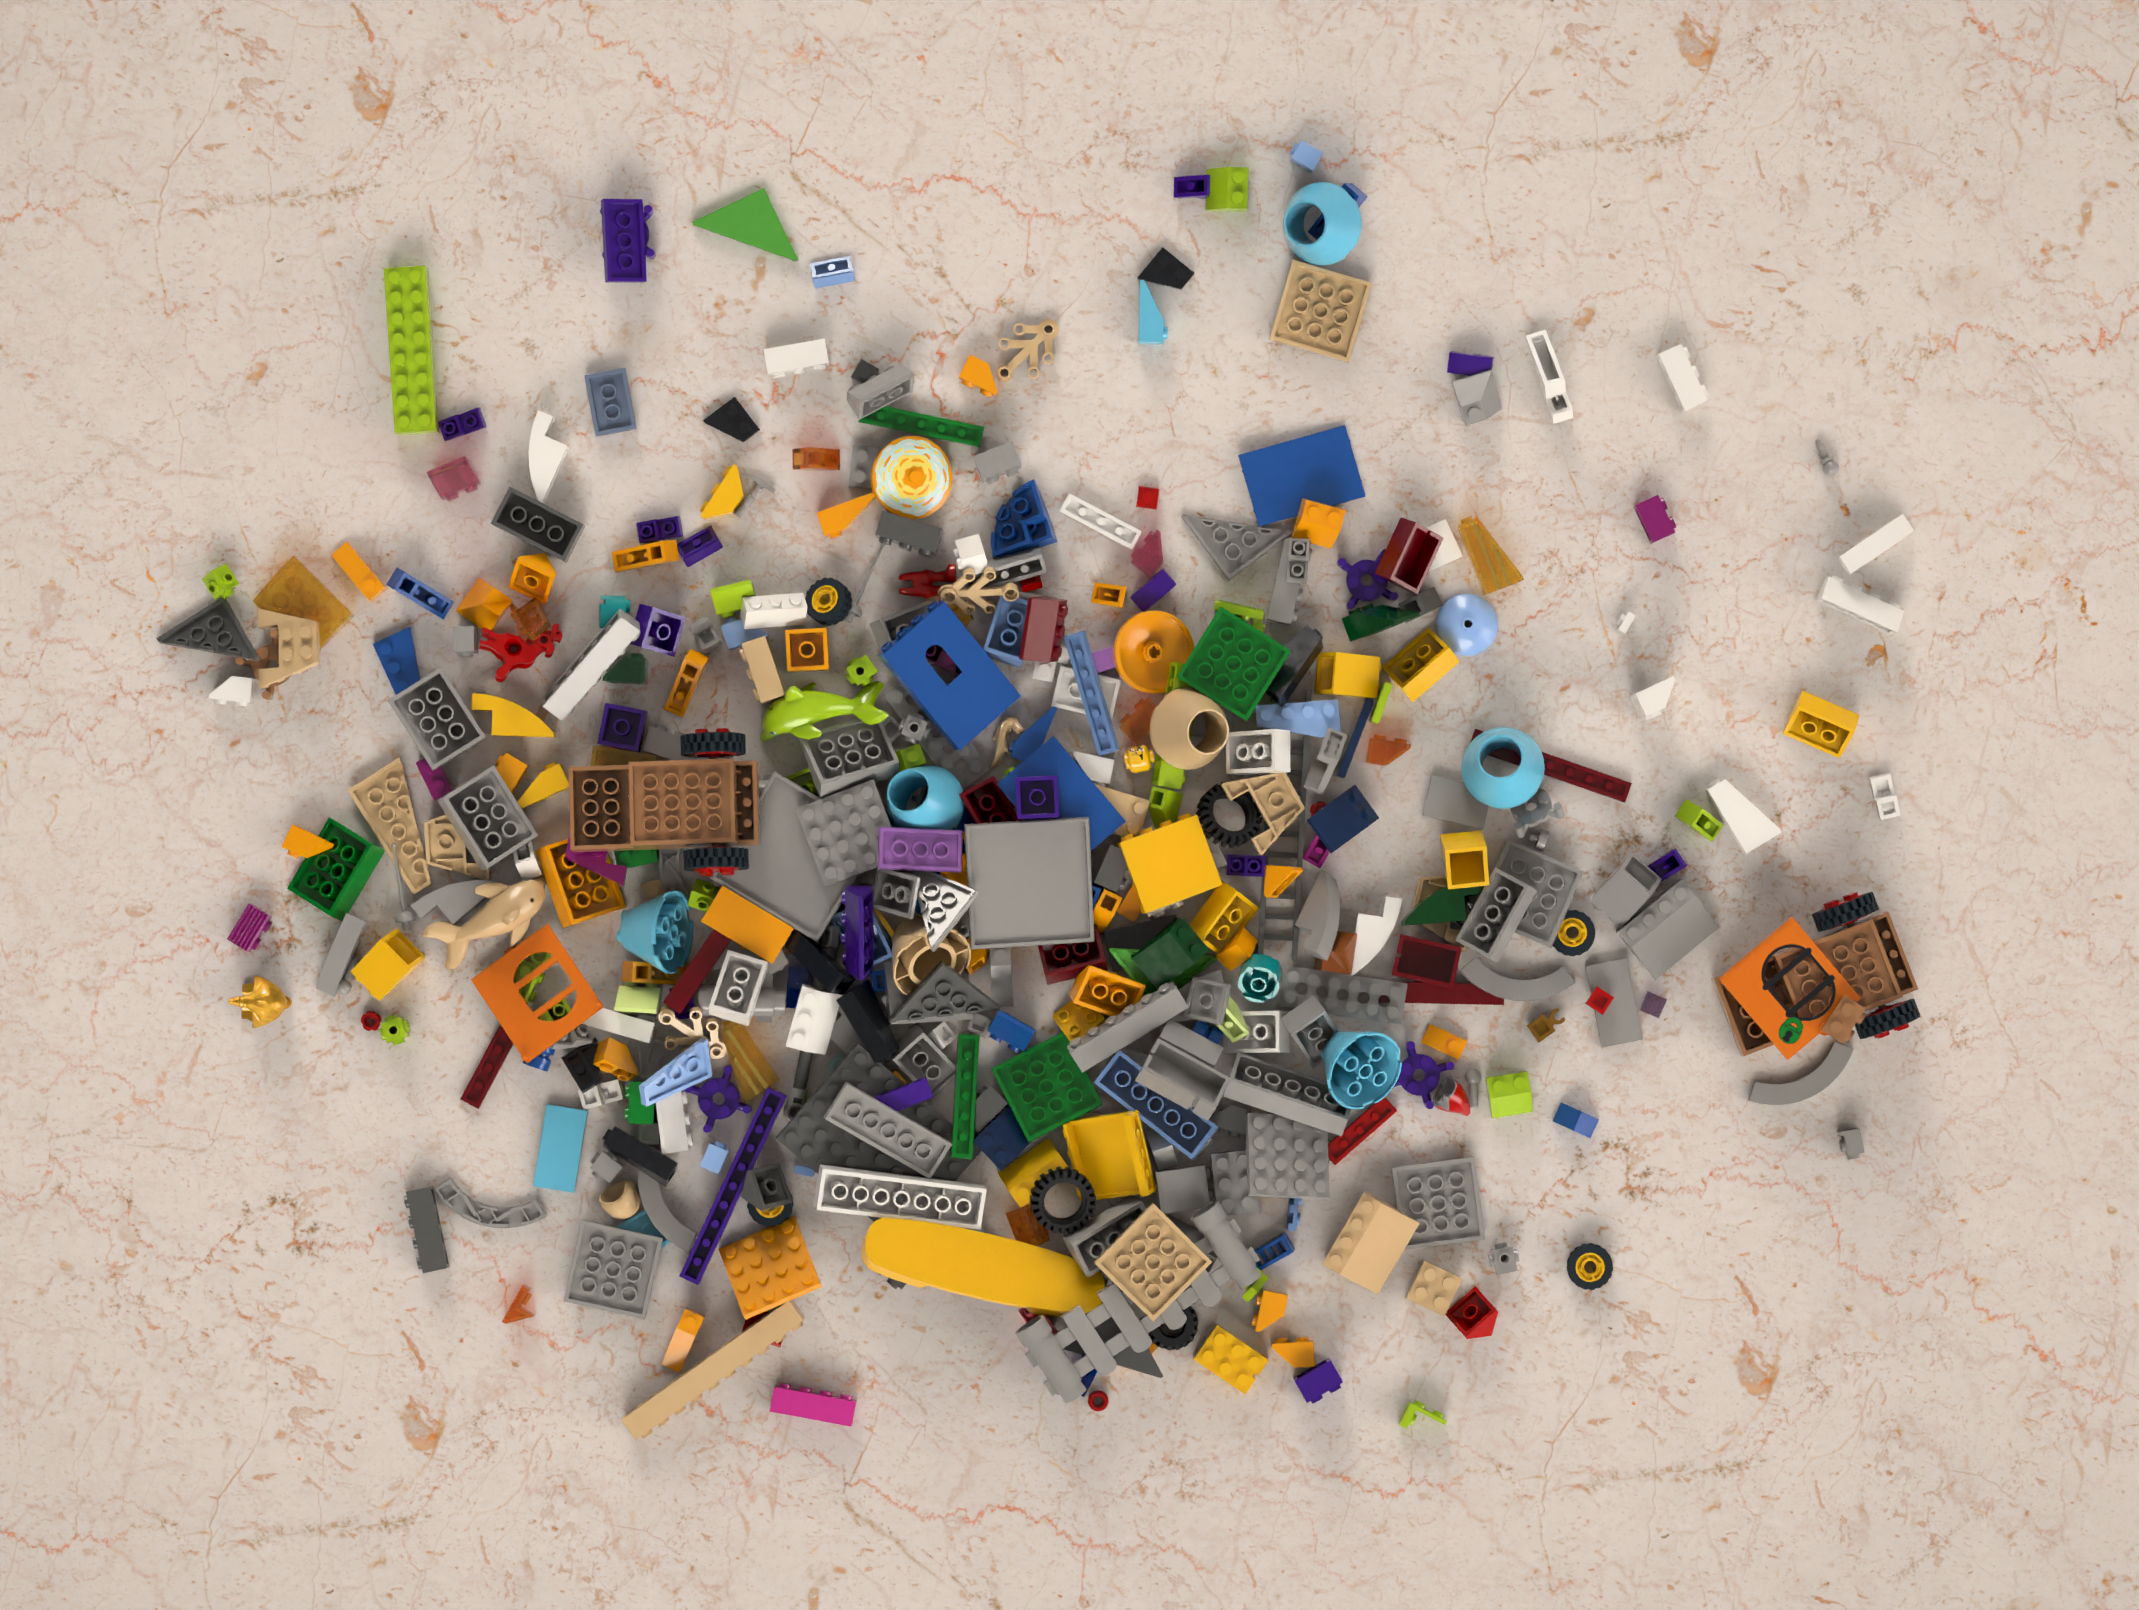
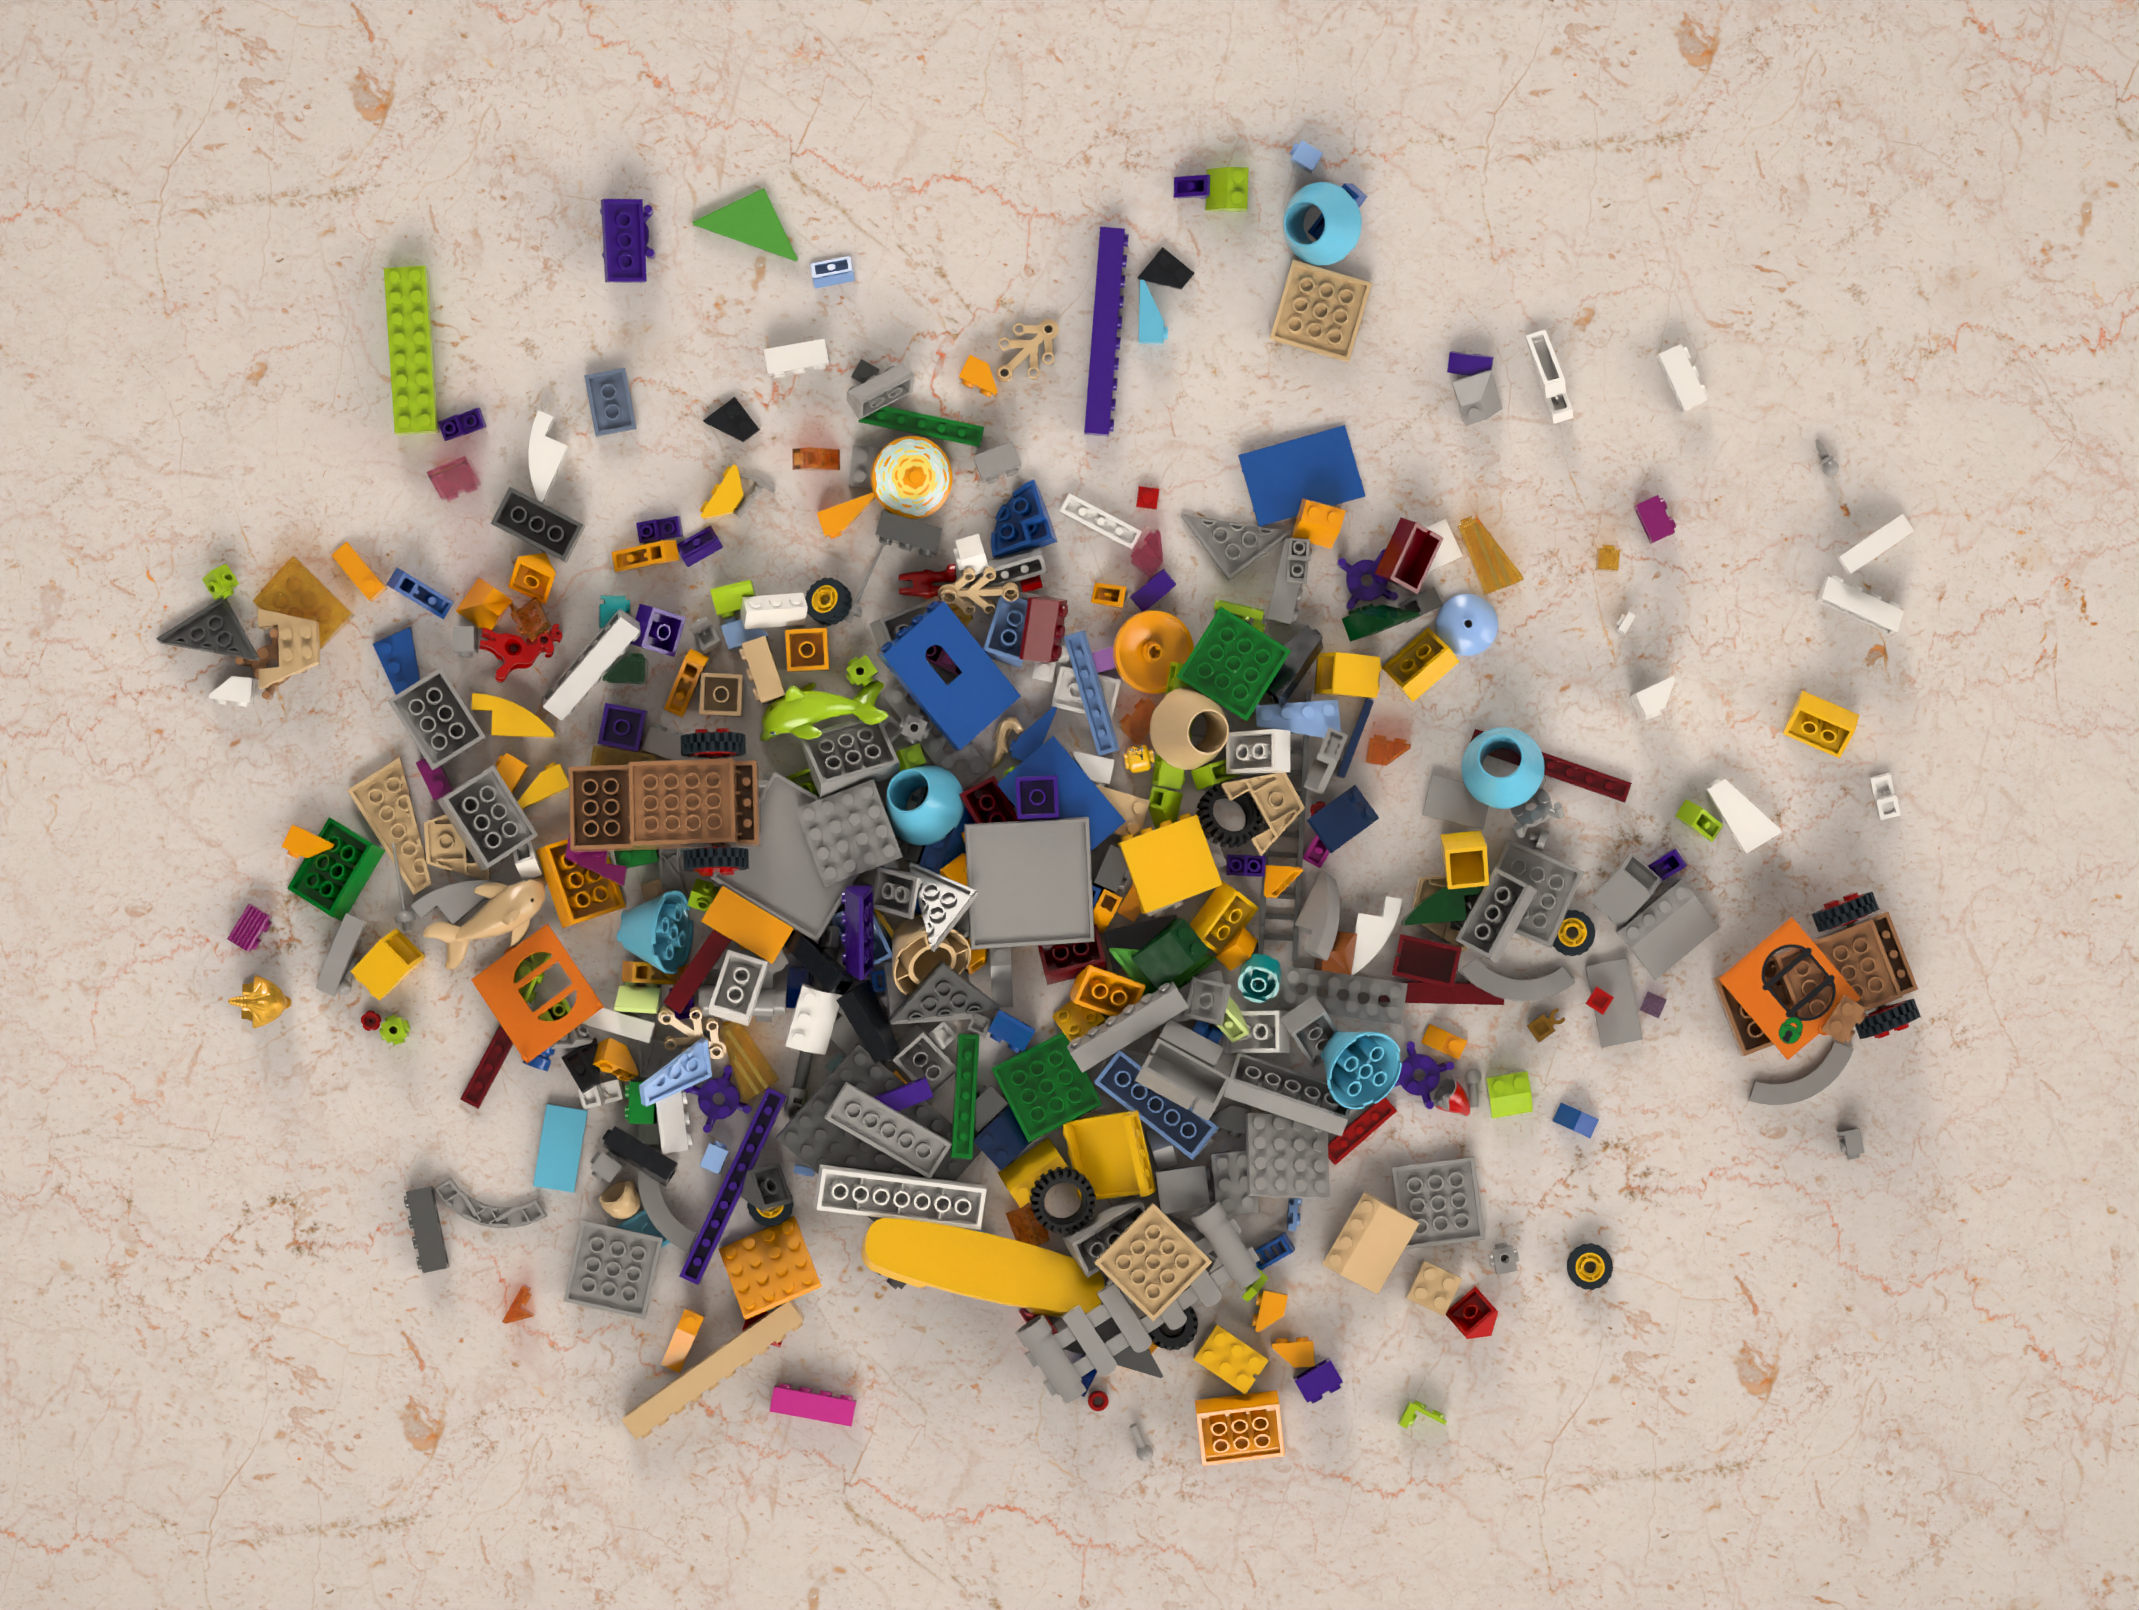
medium lavender tile [878,827,962,873] -> none
lime tile [1369,682,1393,725] -> none
none -> tan brick [699,673,744,717]
none -> dark purple brick [1084,227,1129,437]
none -> light grey bar [1129,1424,1153,1461]
none -> lime slope [1191,759,1241,791]
none -> light orange slope [1194,1390,1285,1466]
none -> clear yellow brick [1595,545,1620,572]

